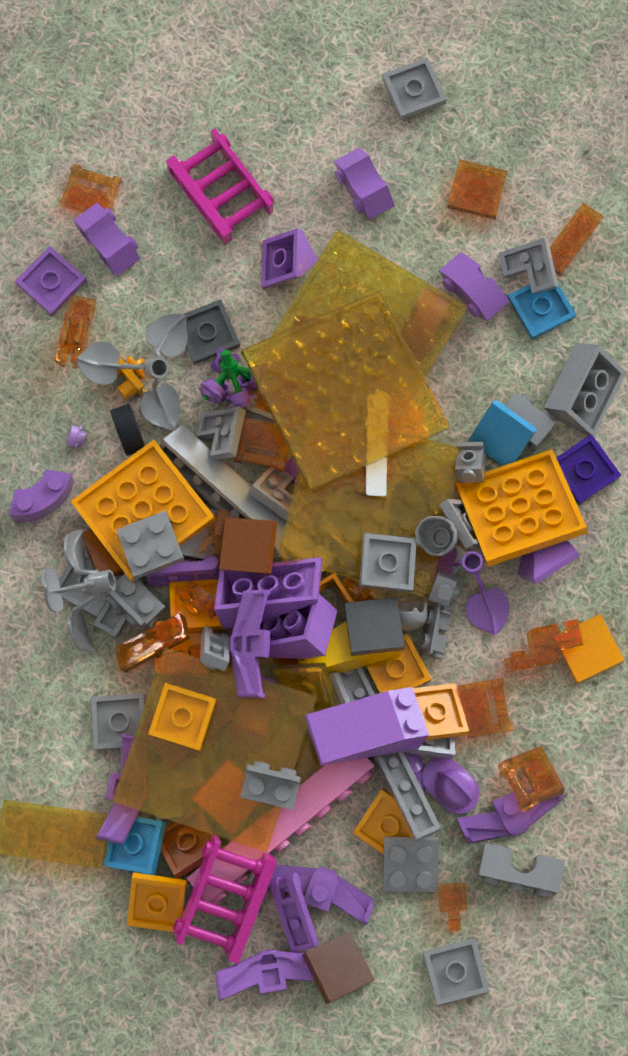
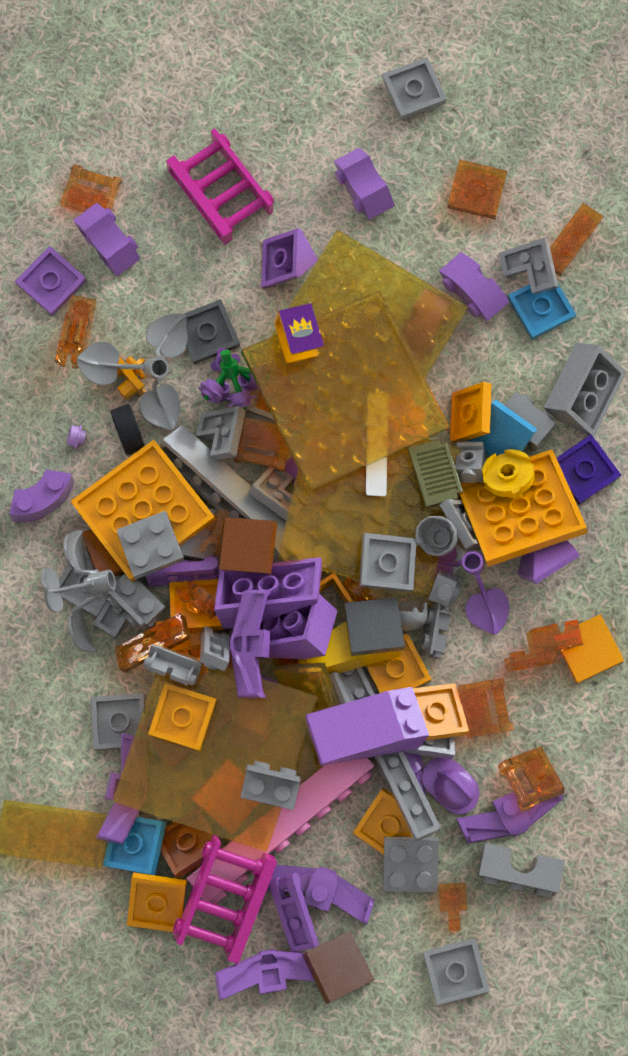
none -> light grey hinge [143,644,202,686]
none -> piece [274,303,324,364]
none -> olive window [407,439,463,507]
none -> light orange tile [450,382,492,443]
none -> yellow plate [482,449,535,499]

